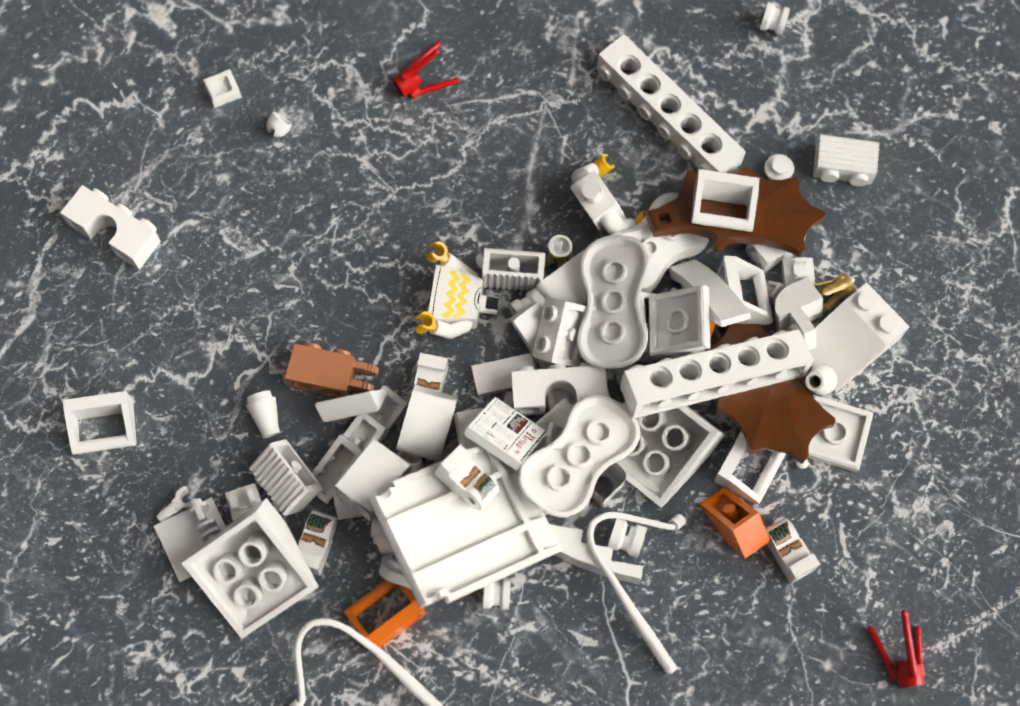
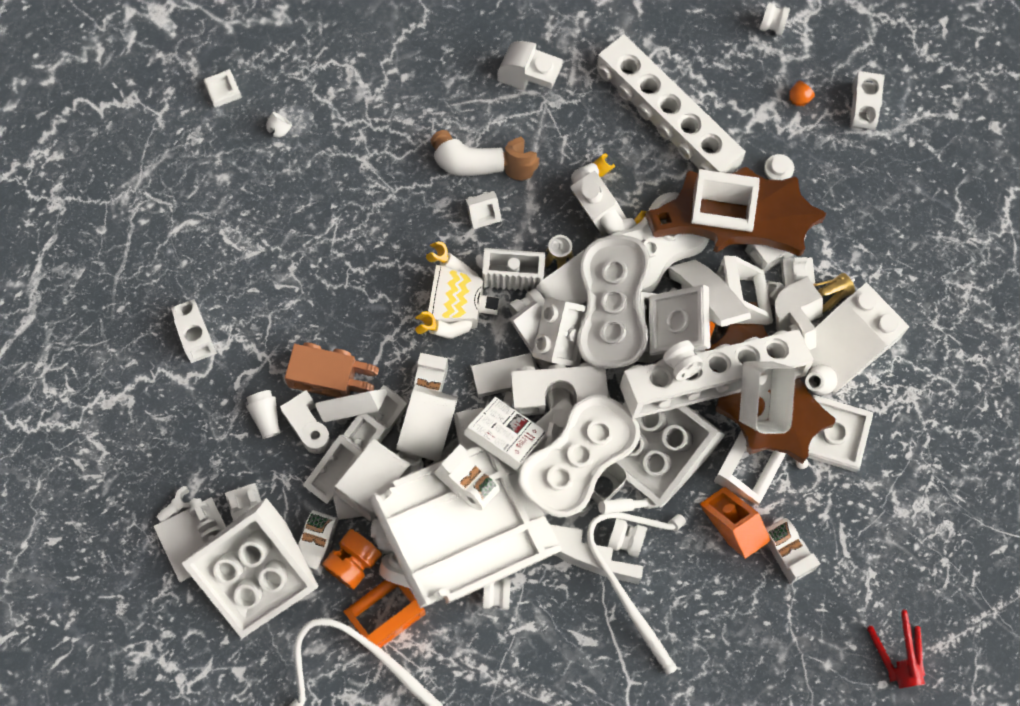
white arch [60,185,161,269] -> none
white tile [63,391,137,455] -> none
white brick [249,439,323,516] -> none
red plant [392,41,460,100] -> none
white brick [813,134,880,186] -> none
none -> white leg [171,299,217,363]
none -> white leg [280,390,331,454]
none -> orange wheel [321,529,382,591]
none -> piece [430,130,539,181]
none -> white tile [466,191,502,229]
none -> white brick [498,41,563,90]
none -> white piece [598,497,659,514]
none -> white wheel [663,340,704,381]
none -> white piece [739,361,796,434]
none -> orange hinge [789,80,815,106]
none -> white leg [850,71,885,130]

